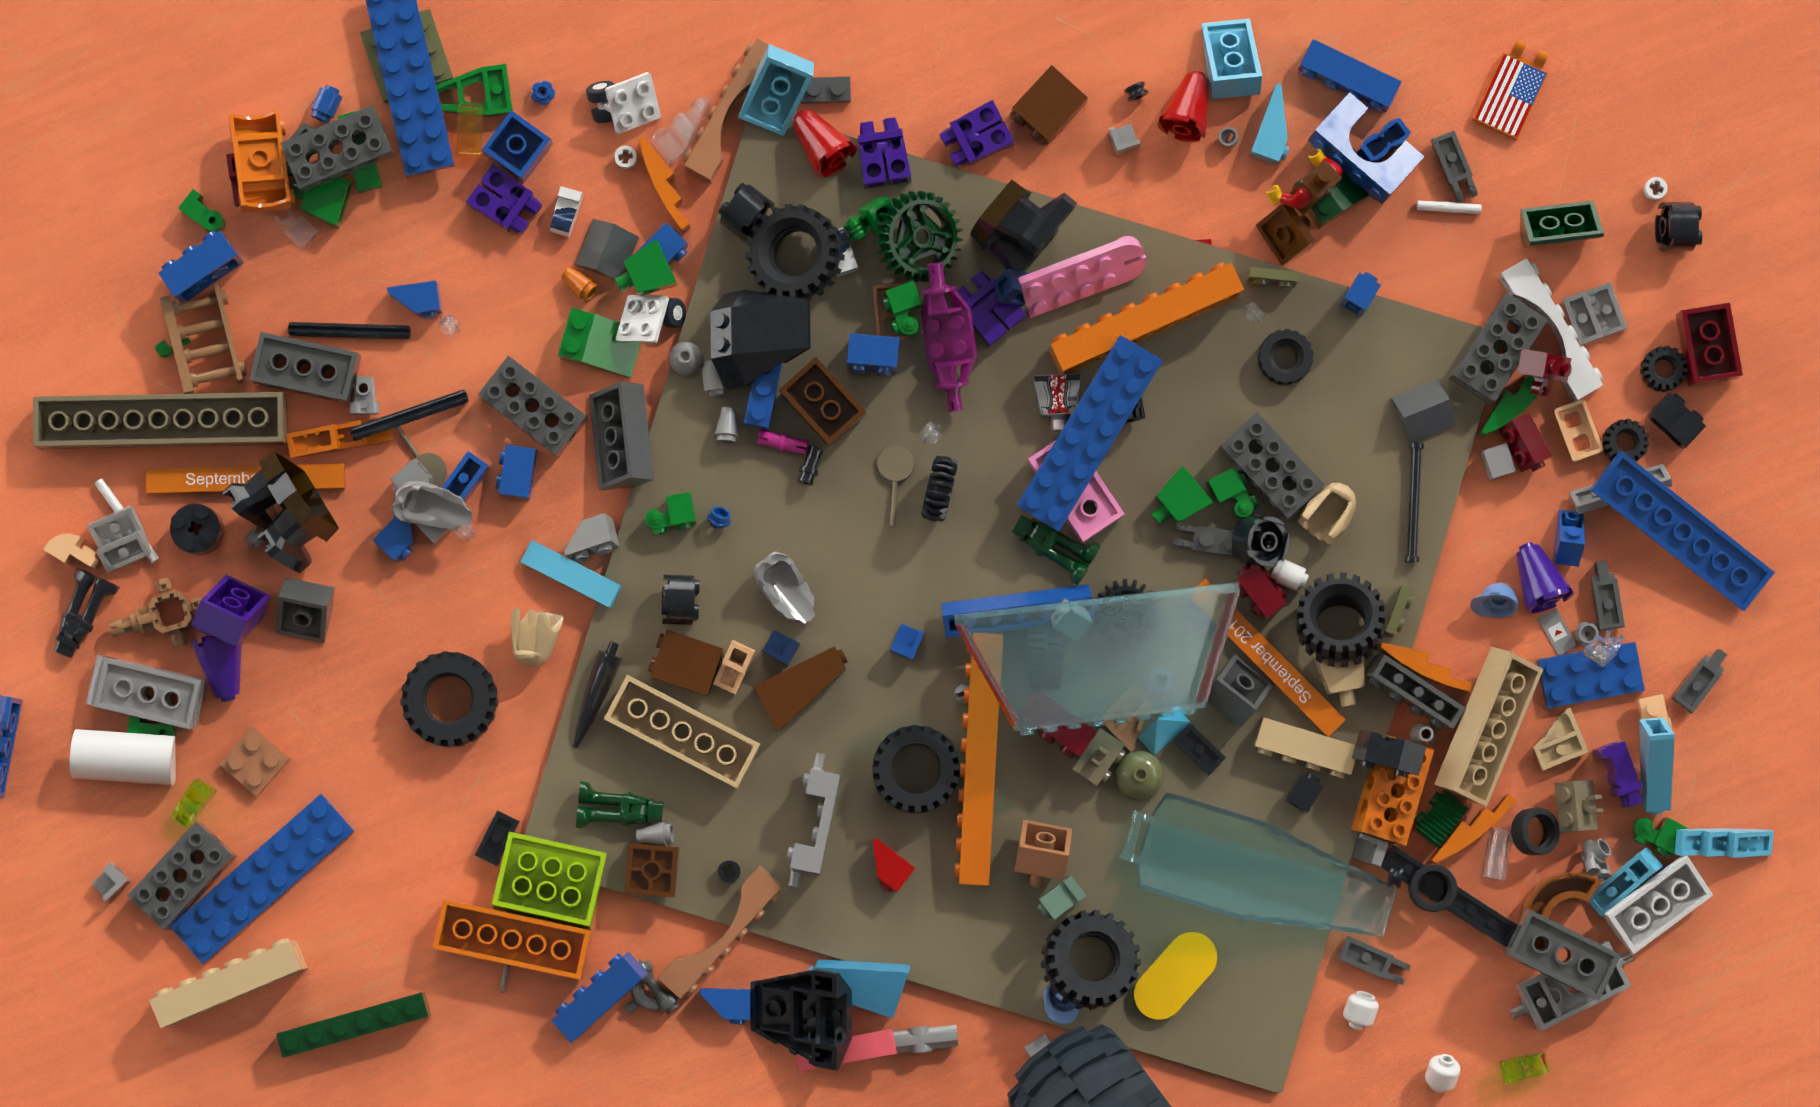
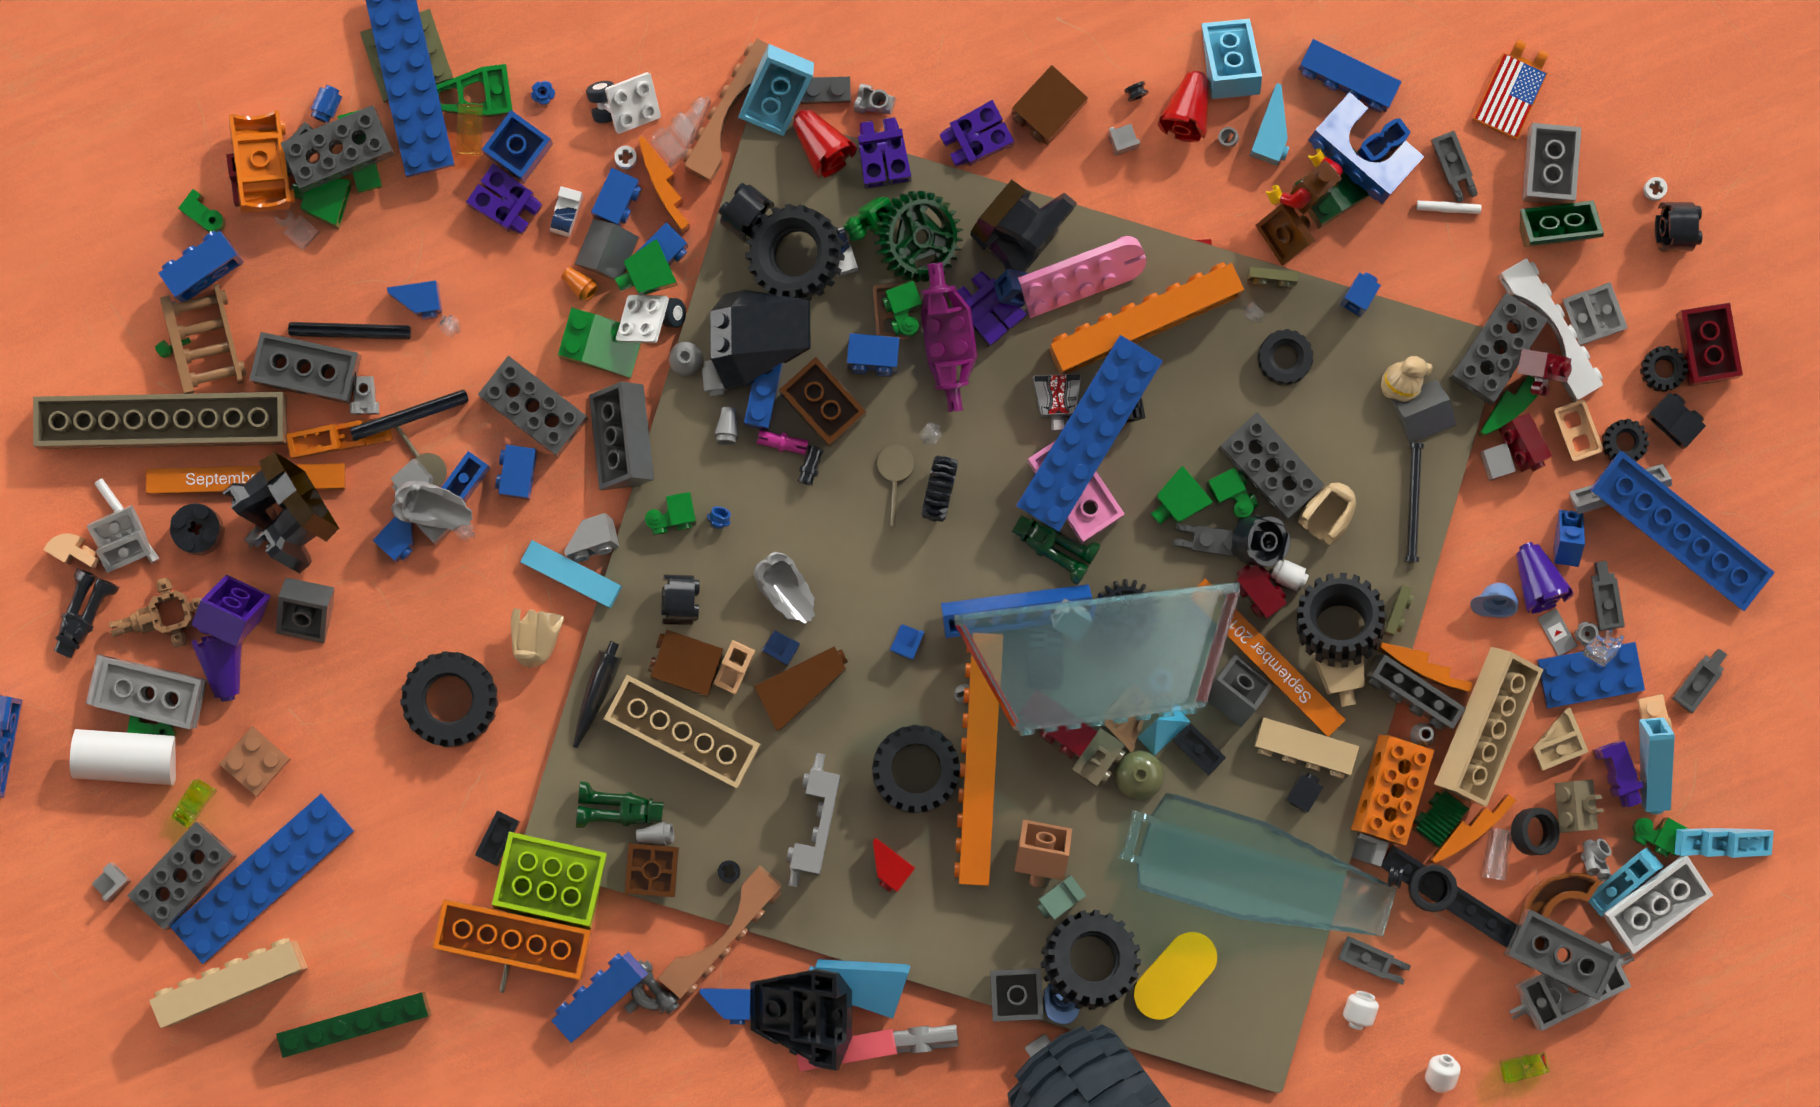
black brick [1352,730,1426,778] -> none
none -> blue brick [591,168,642,226]
none -> light grey plate [854,83,896,114]
none -> dark grey brick [990,968,1043,1022]
none -> tan hair [1381,356,1433,402]
none -> light grey brick [1522,123,1582,204]

